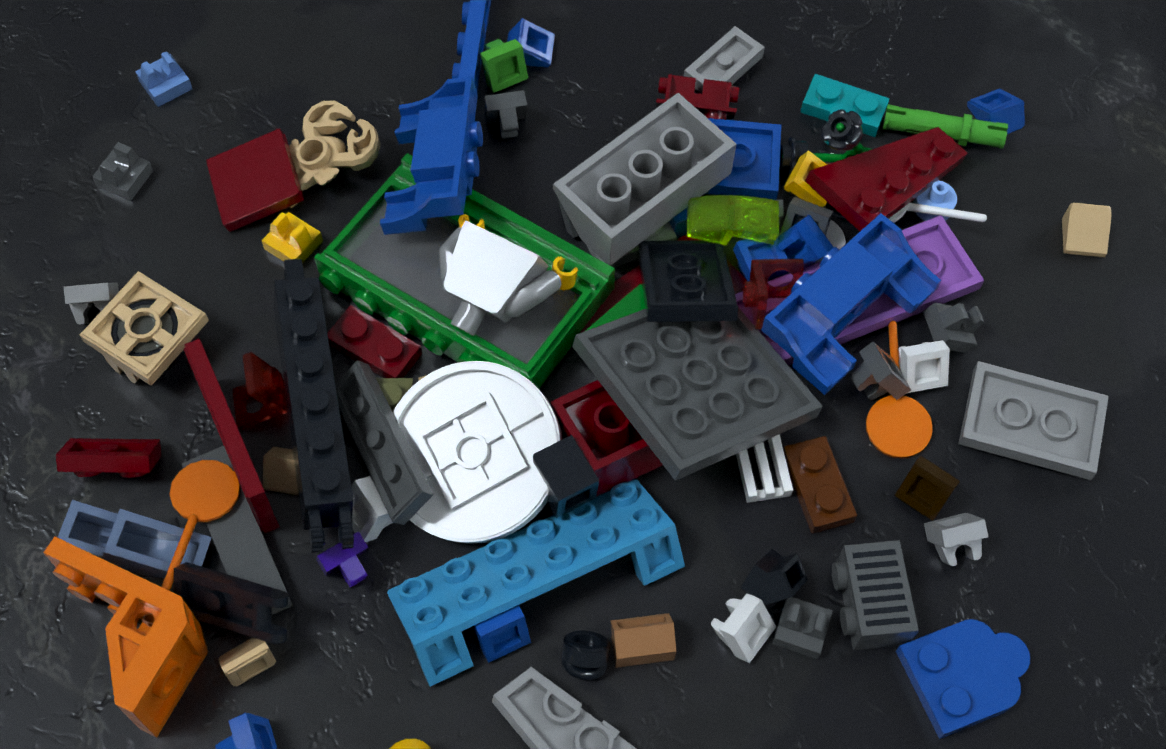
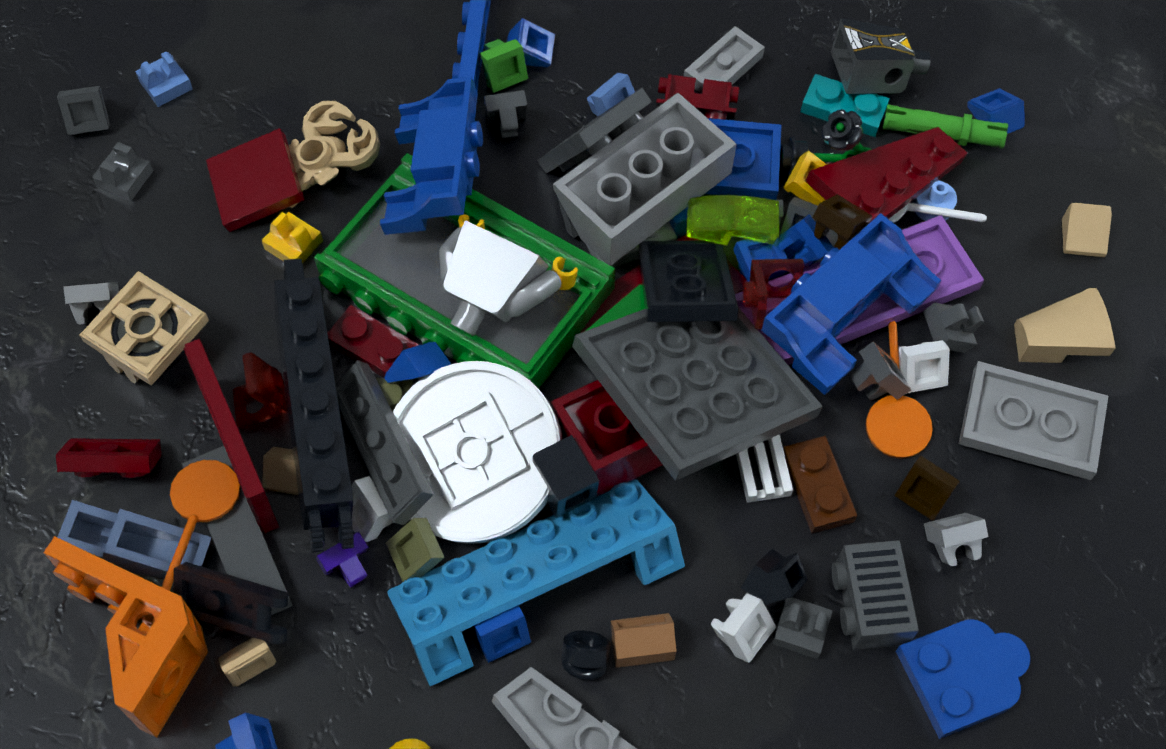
none -> dark grey tile [57,86,110,135]
none -> blue slope [384,342,451,383]
none -> olive plate [386,518,445,582]
none -> dark grey plate [537,88,652,173]
none -> medium blue tile [587,73,635,116]
none -> dark brown tile [812,194,873,250]
none -> dark grey torso [831,18,930,94]
none -> tan slope [1014,288,1116,363]

